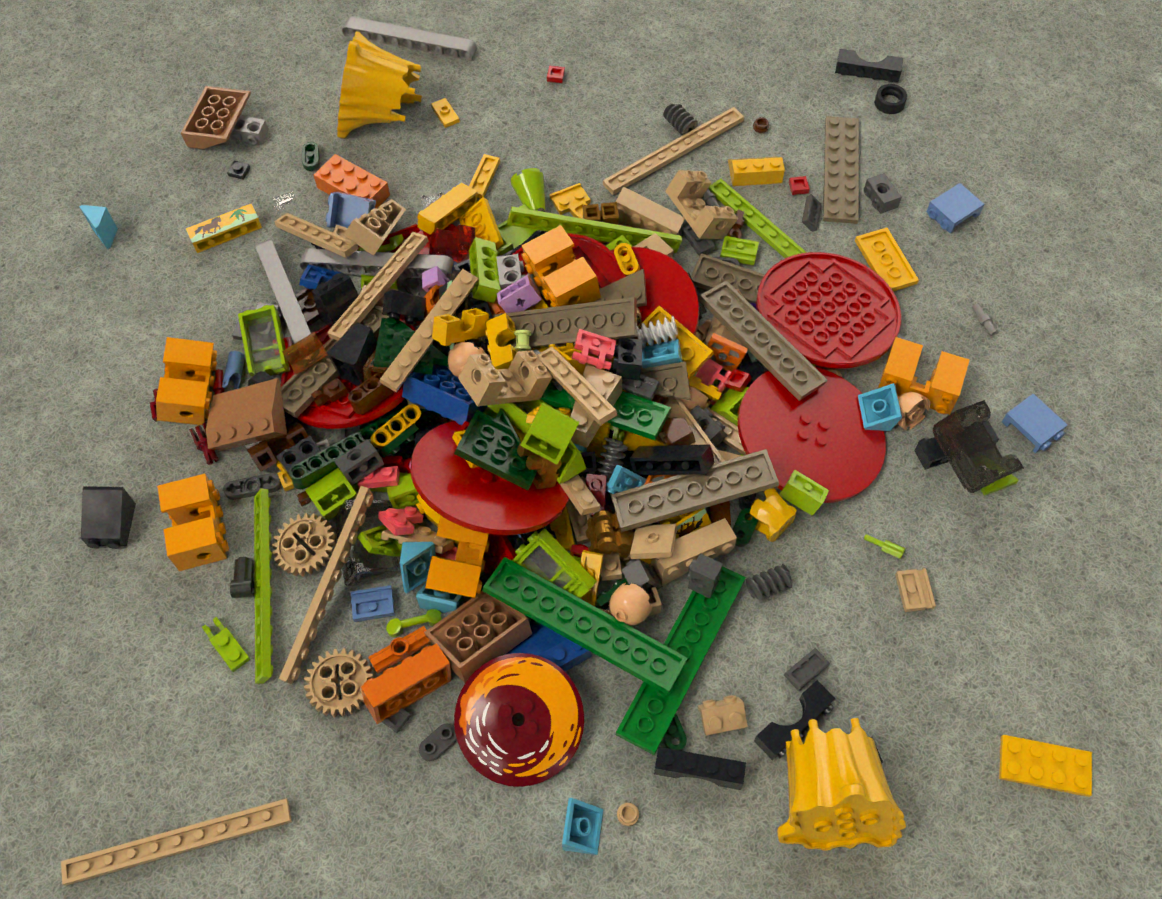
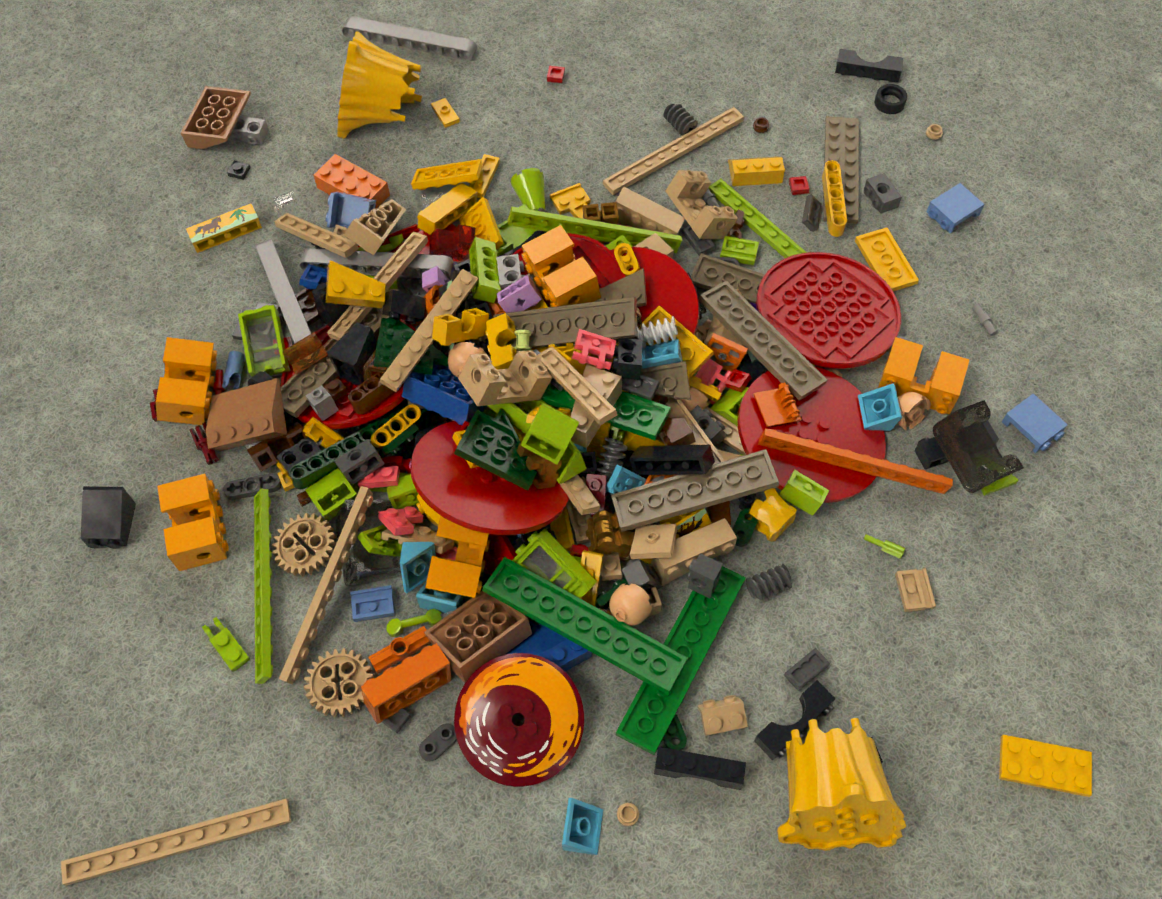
medium azure slope [79,205,118,249] -> none
pearl dark grey piece [230,557,254,598] -> none
dark green plate [302,142,320,171] -> none
none -> yellow hinge [303,417,344,448]
none -> light grey brick [306,385,339,421]
none -> yellow wedge [326,260,386,308]
none -> yellow plate [411,159,482,190]
none -> orange hinge [753,382,802,427]
none -> orange plate [758,428,953,494]
none -> yellow beam [822,160,847,237]
none -> tan plate [926,124,943,140]

